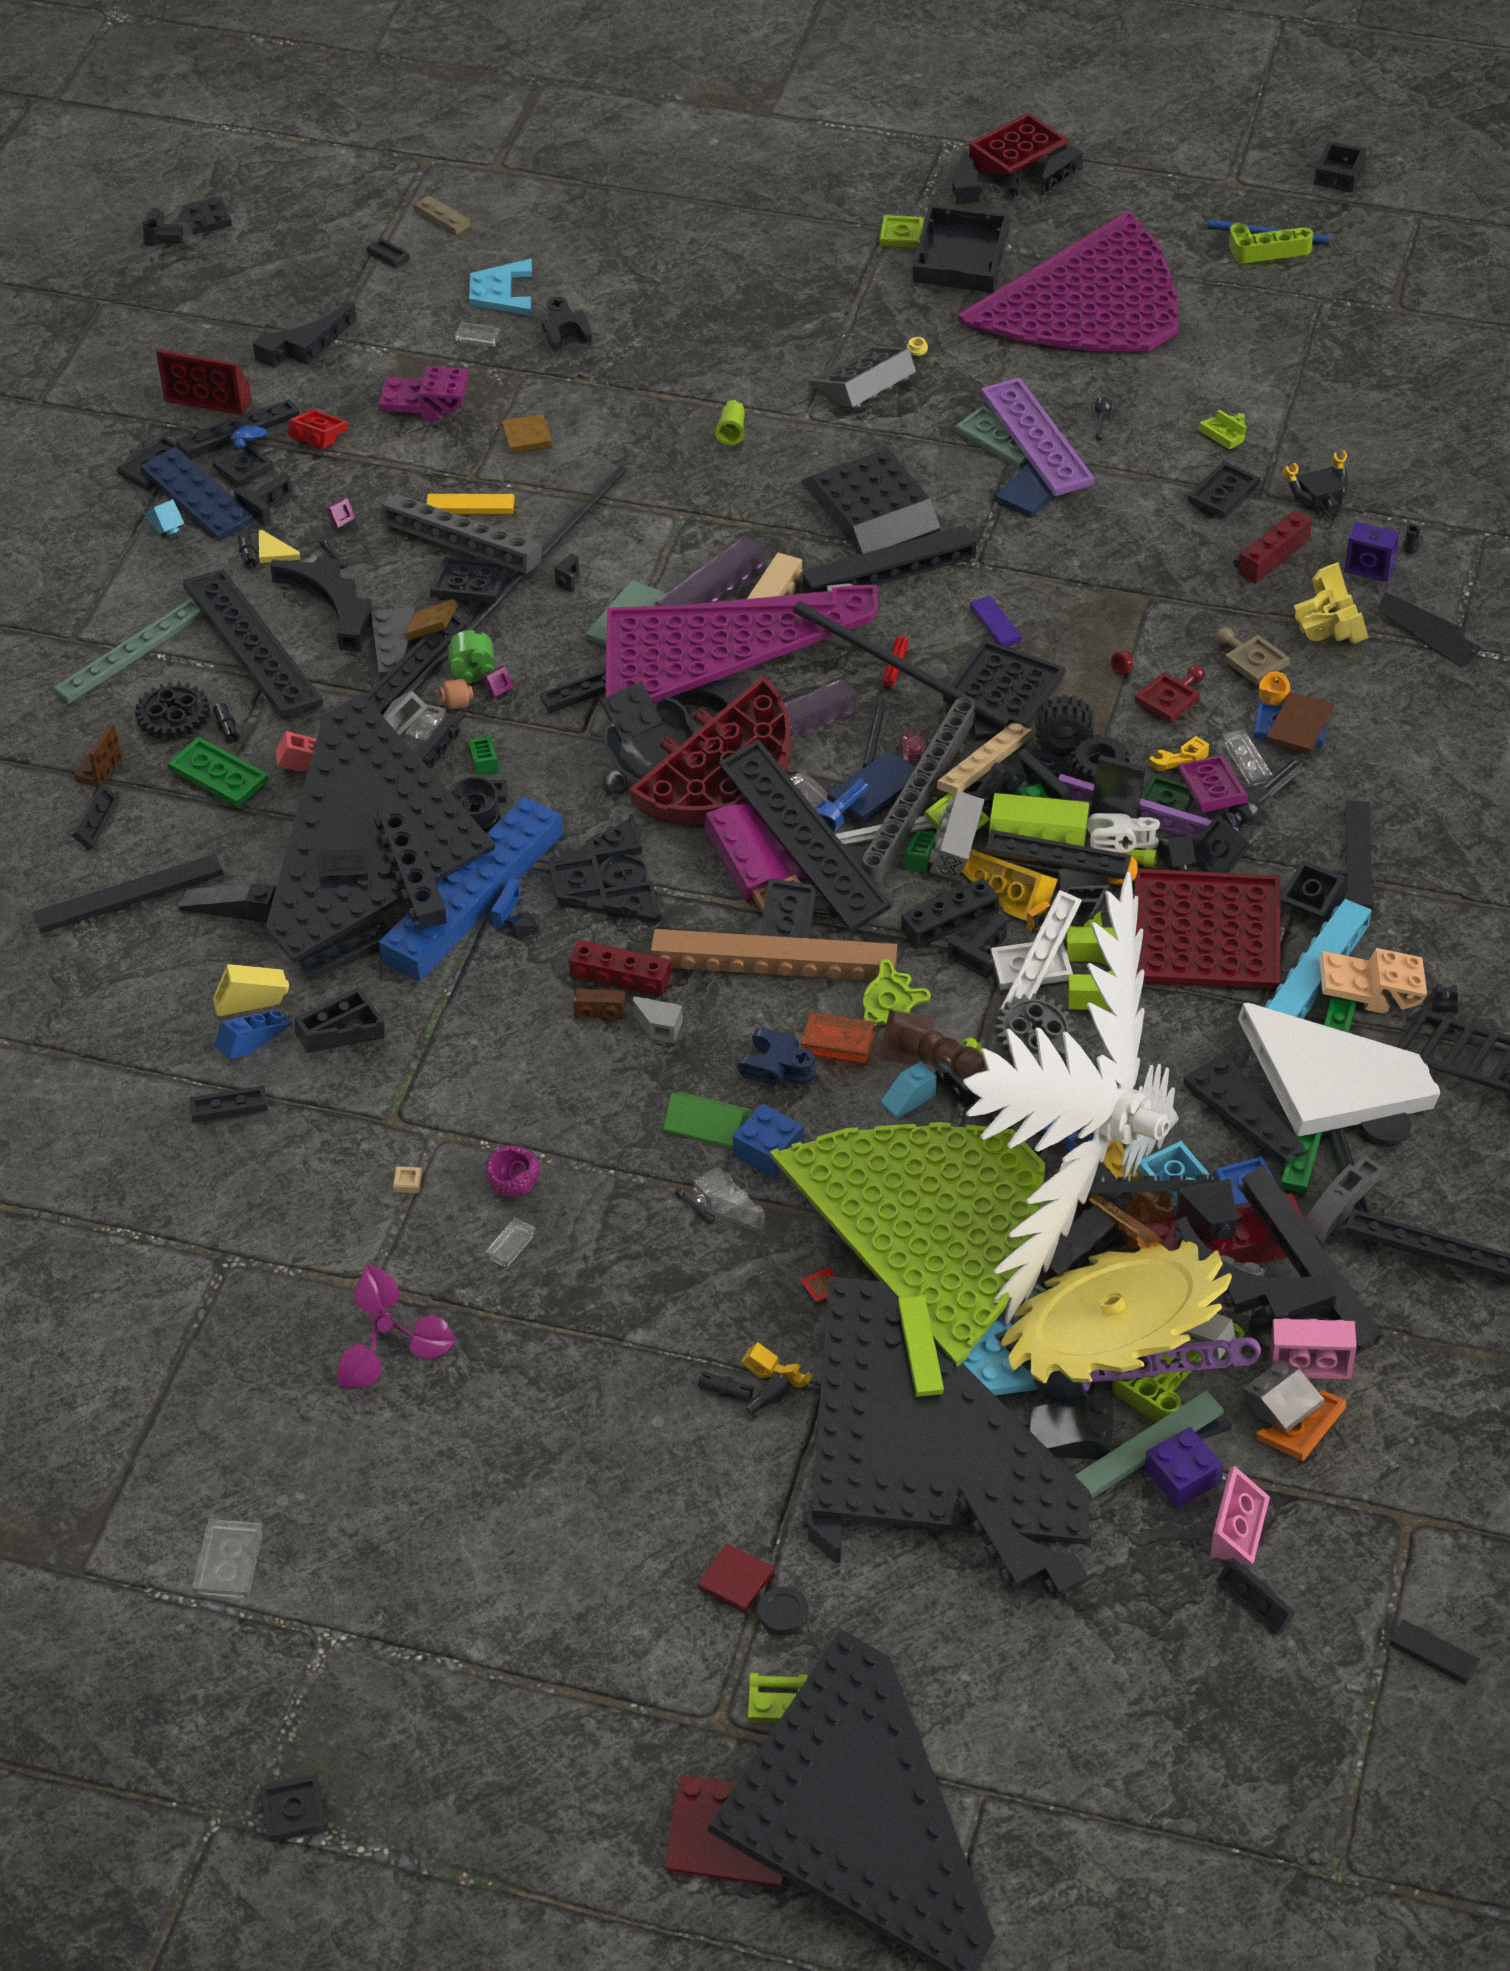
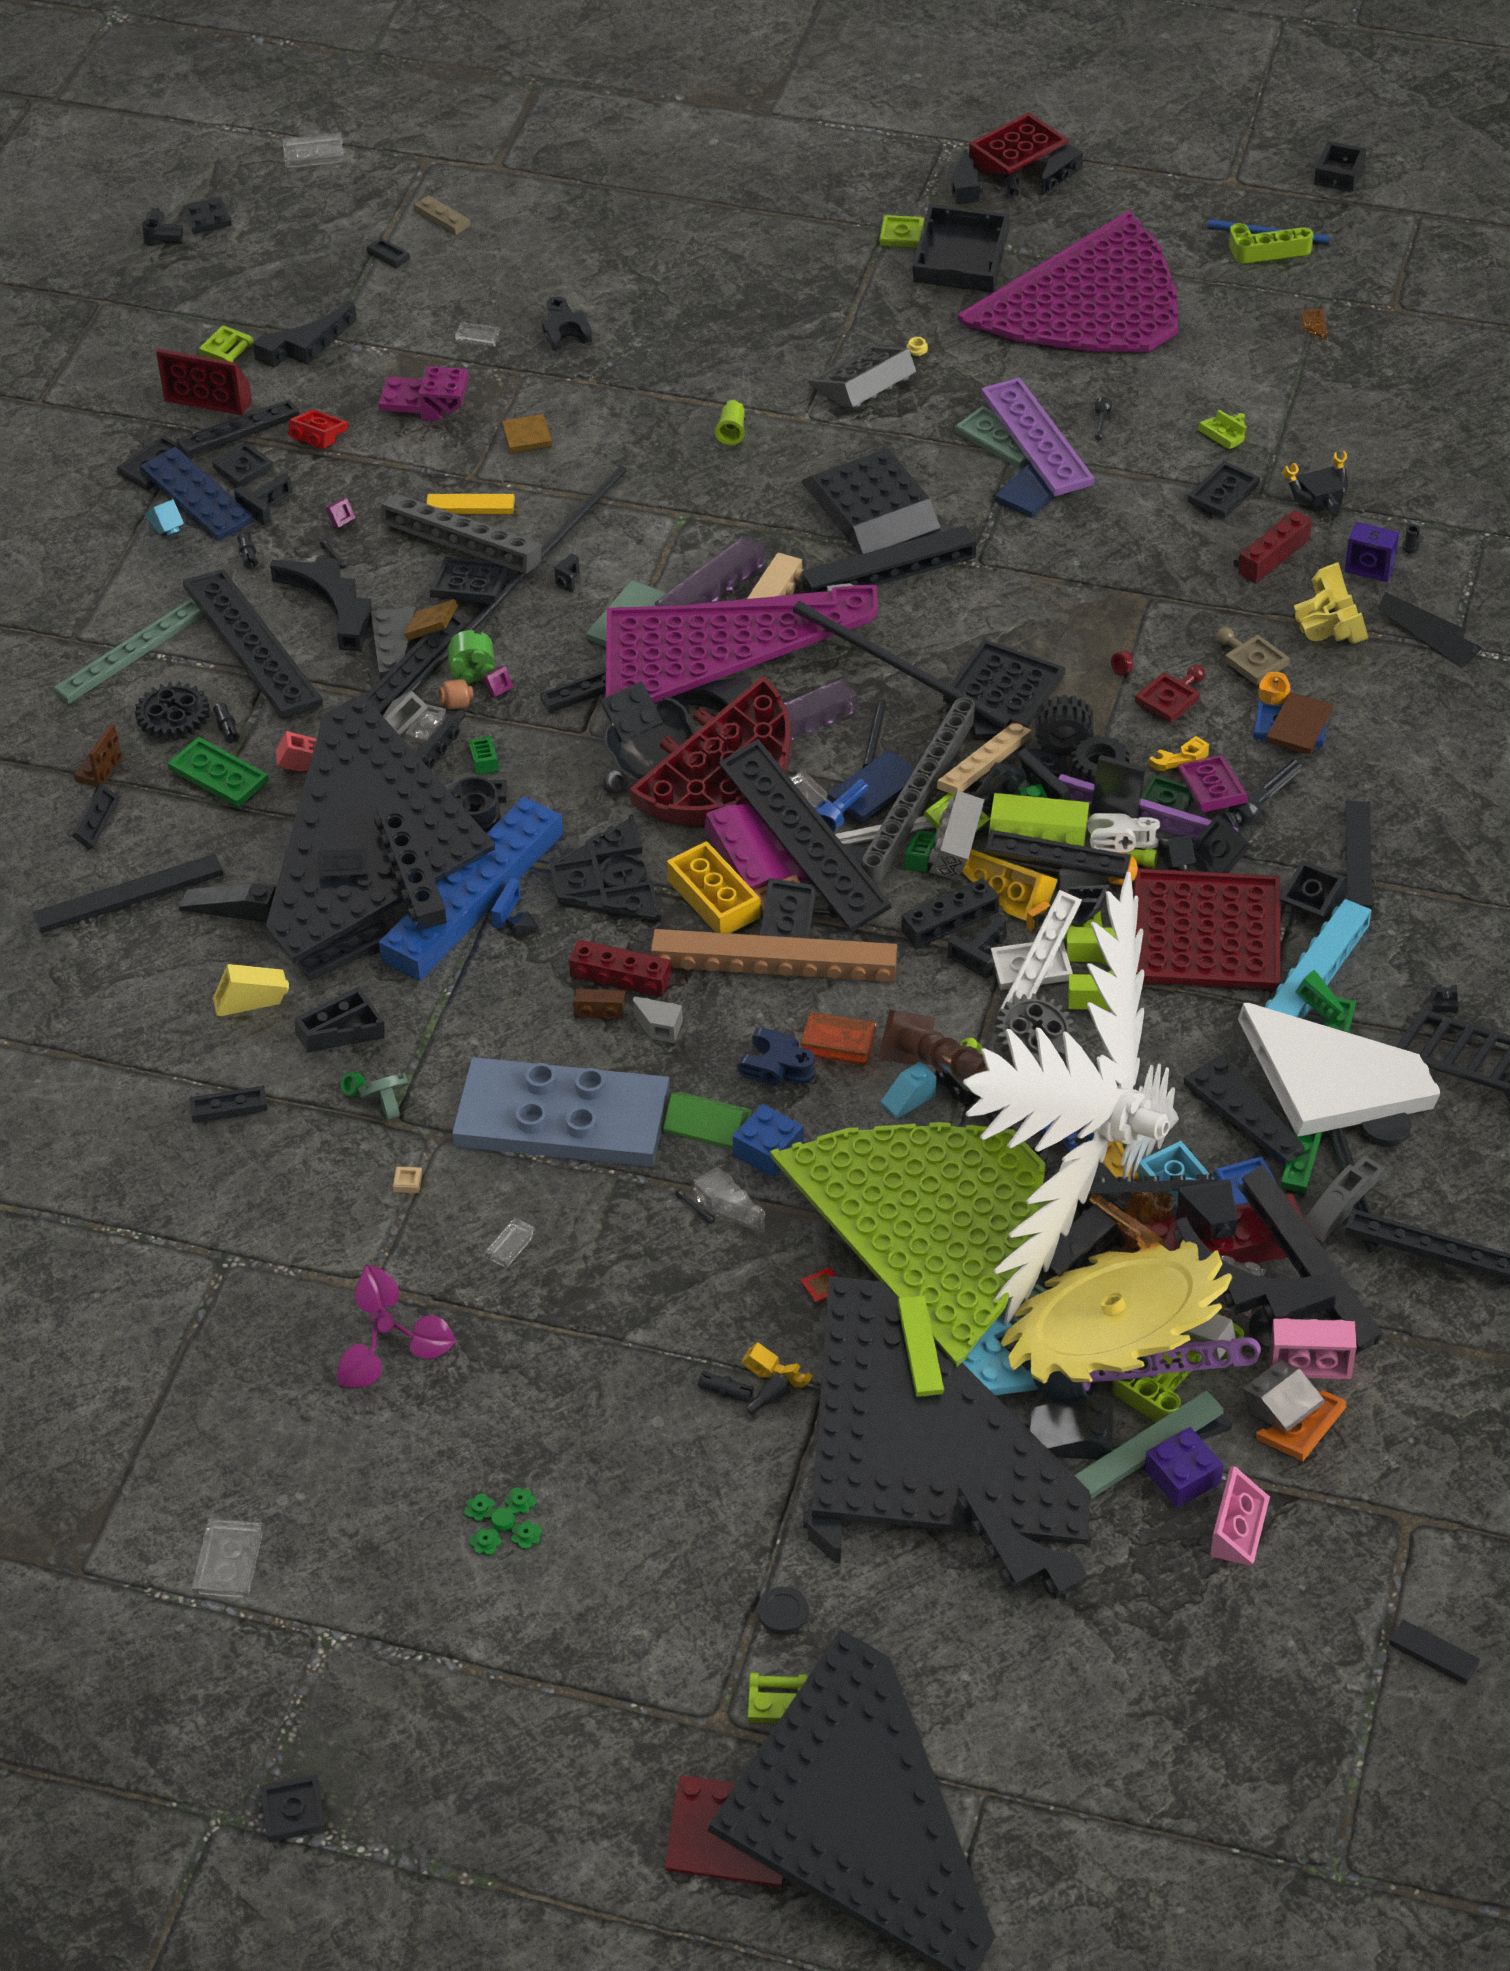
blue slope [214,1009,292,1059] -> none
blue arm [231,425,269,448] -> none
light yellow tile [259,530,301,563] -> none
medium azure wing [469,259,532,316] -> none
magenta hair [485,1145,541,1198] -> none
dark red tile [698,1543,774,1613] -> none
lime tile [863,959,931,1027] -> none
red axle [882,635,908,688] -> none
clear pink plate [902,726,926,761] -> none
dark purple tile [970,595,1022,647] -> none
black plate [1216,1557,1296,1635] -> none
clear tile [1222,729,1273,786] -> none
light nougat piece [1319,948,1427,1014] -> none
none -> lime plate [199,326,254,362]
none -> clear tile [282,133,344,168]
none -> green tile [341,1072,368,1097]
none -> sand green tile [358,1073,409,1120]
none -> sand blue plate [452,1057,670,1167]
none -> green plant [464,1488,542,1555]
none -> yellow brick [667,841,761,934]
none -> green slope [1295,970,1344,1025]
none -> clear orange tile [1302,309,1328,339]

